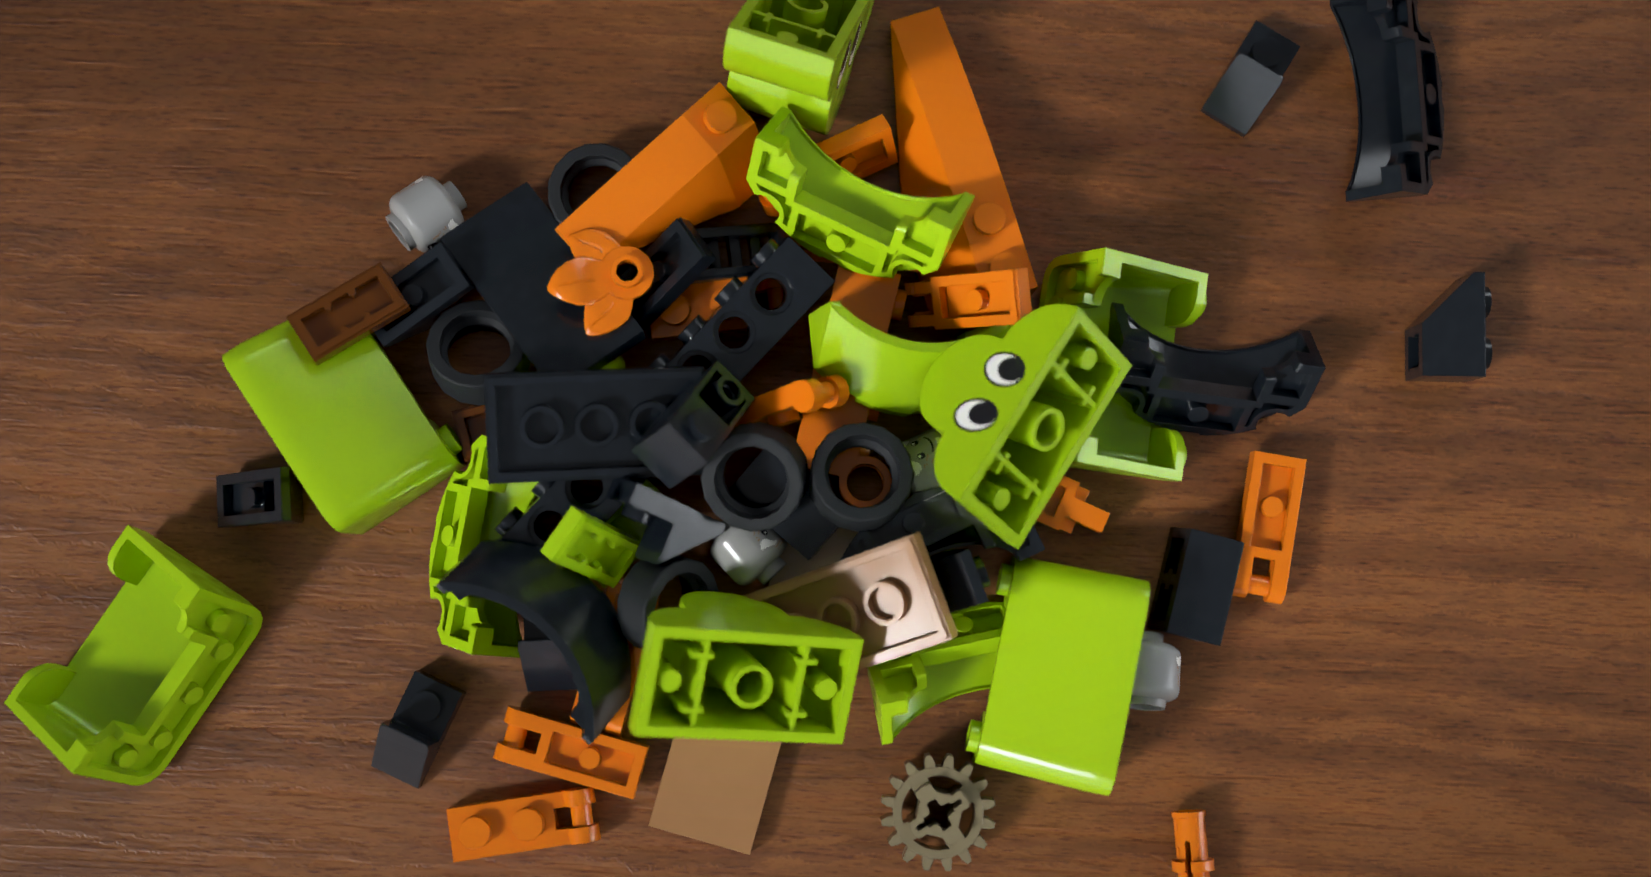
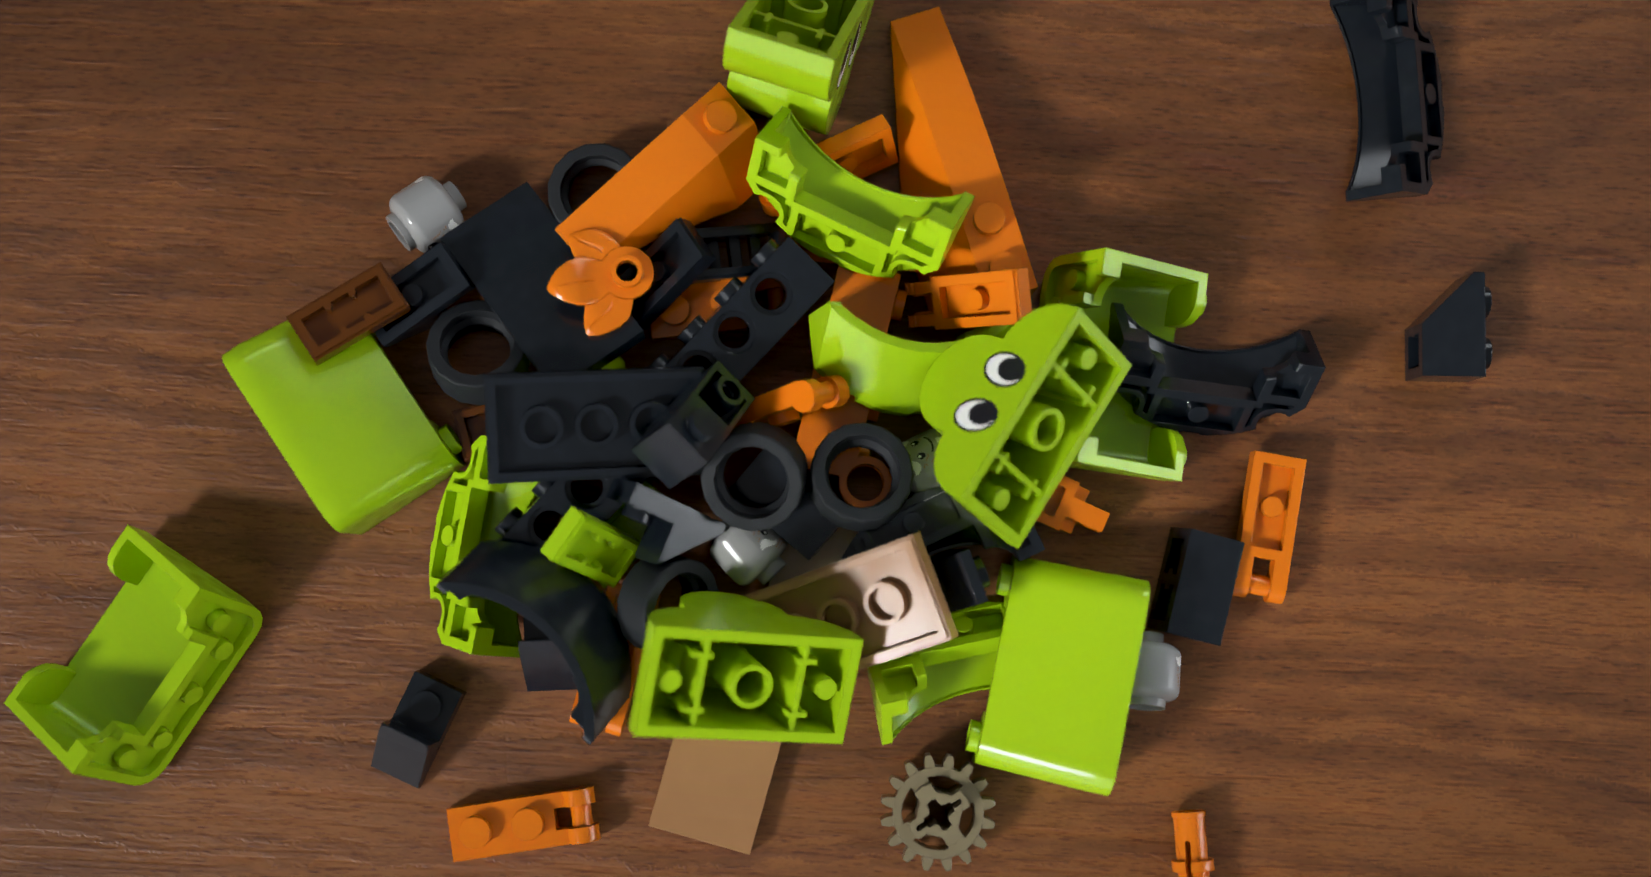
black slope [216,467,304,528] -> none
orange plate [493,705,650,799] -> none
black slope [1200,20,1301,137] -> none

